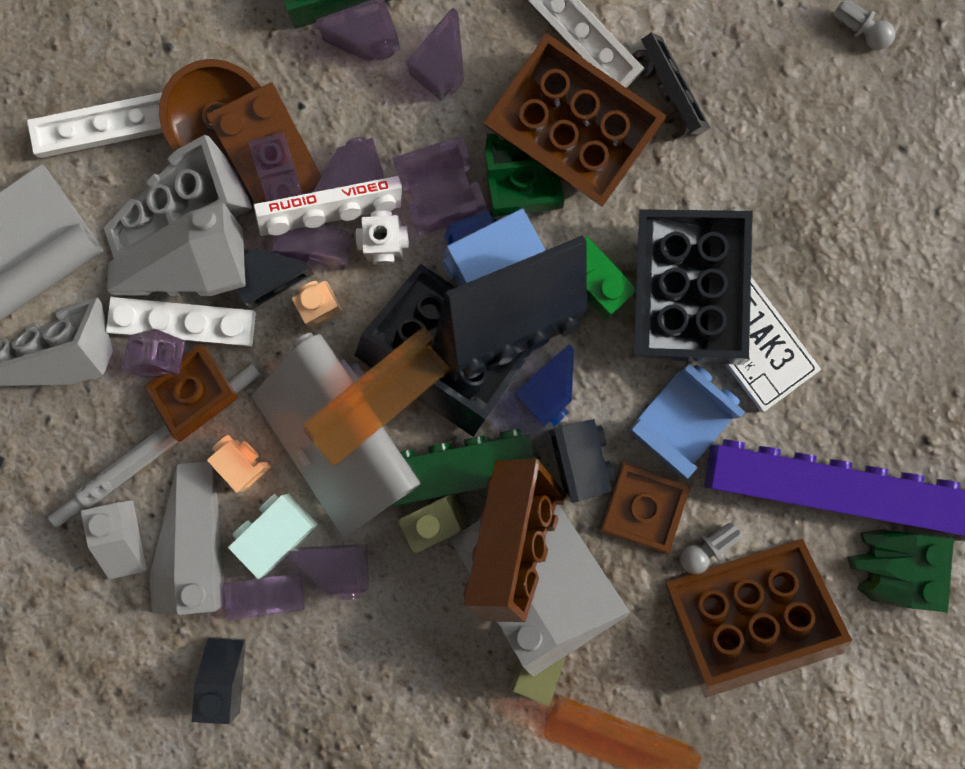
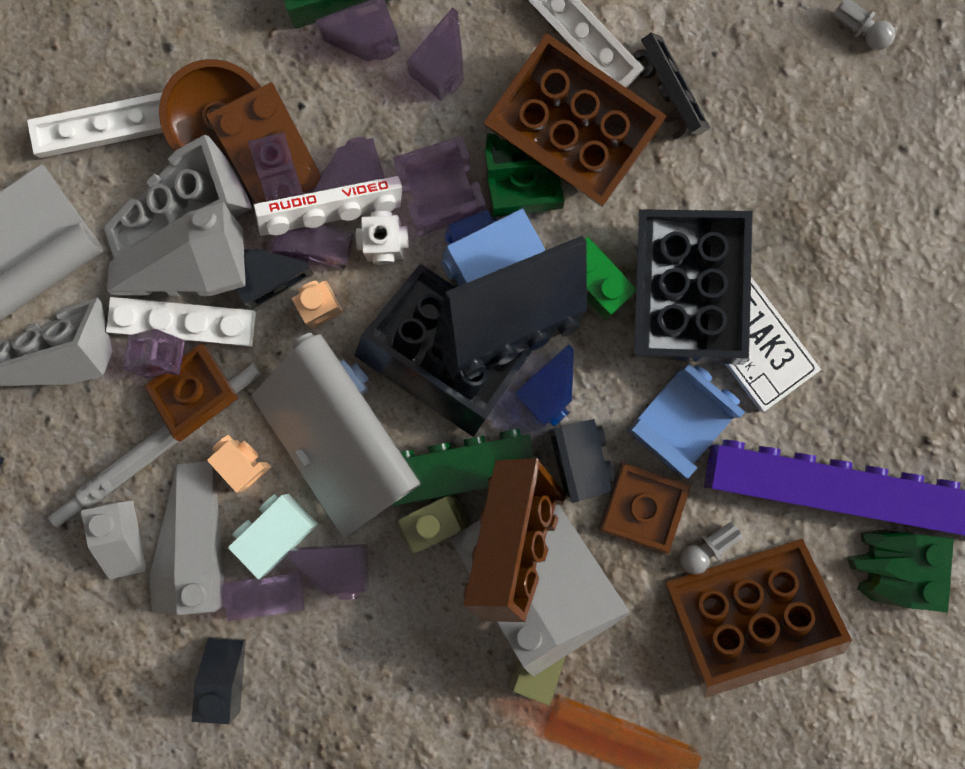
clear orange panel [303,327,449,466] -> none

